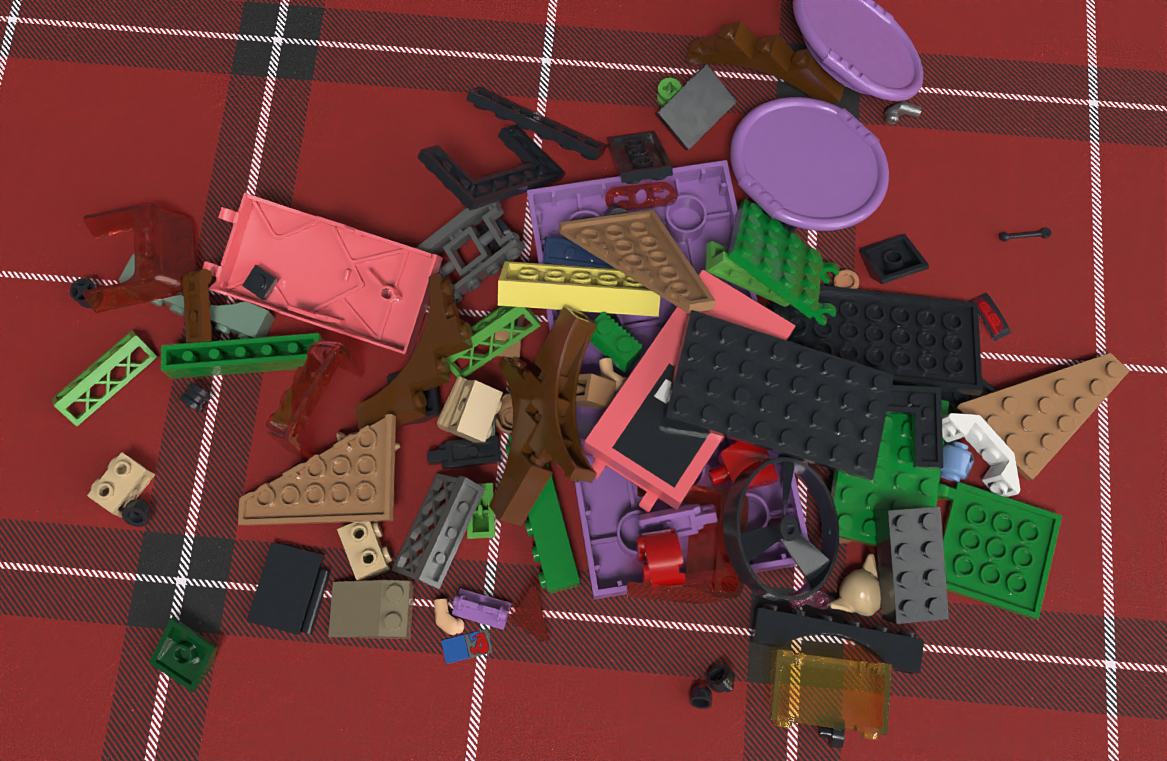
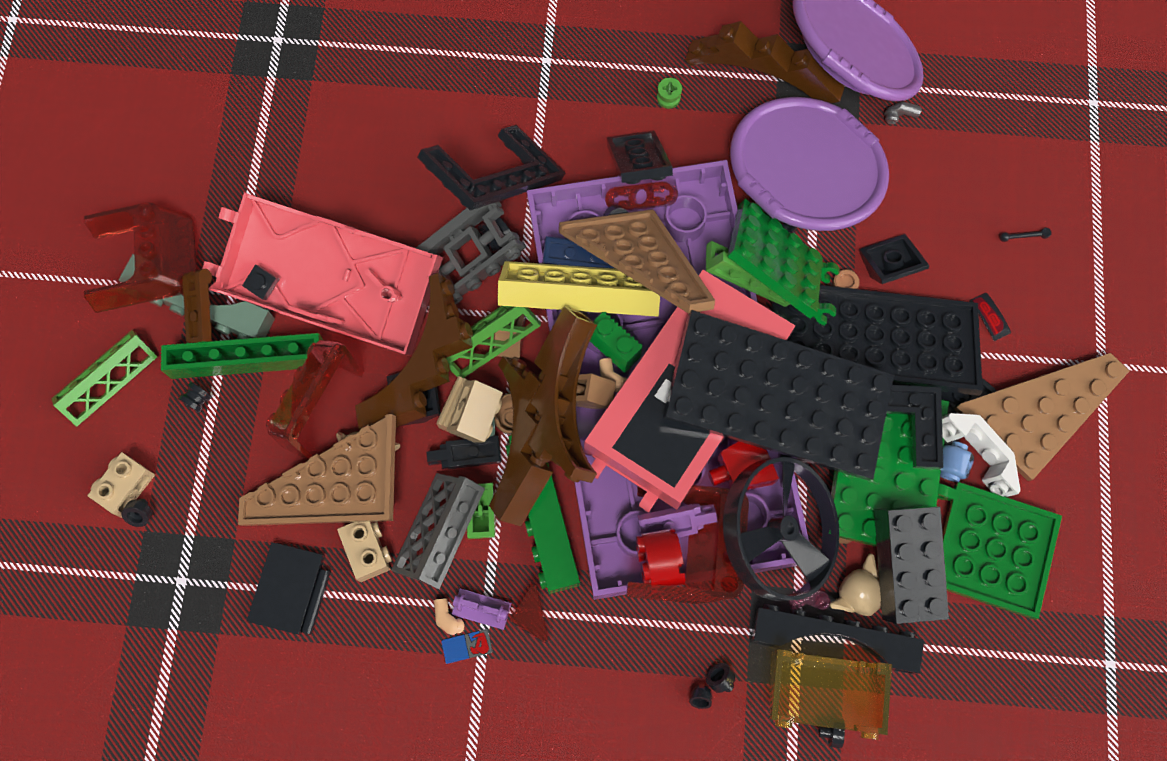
black wheel [70,278,103,308] -> none
dark green slope [149,617,218,692] -> none
dark tan slope [328,580,414,639] -> none
black plate [466,86,607,160] -> none
tile [655,64,737,151] -> none

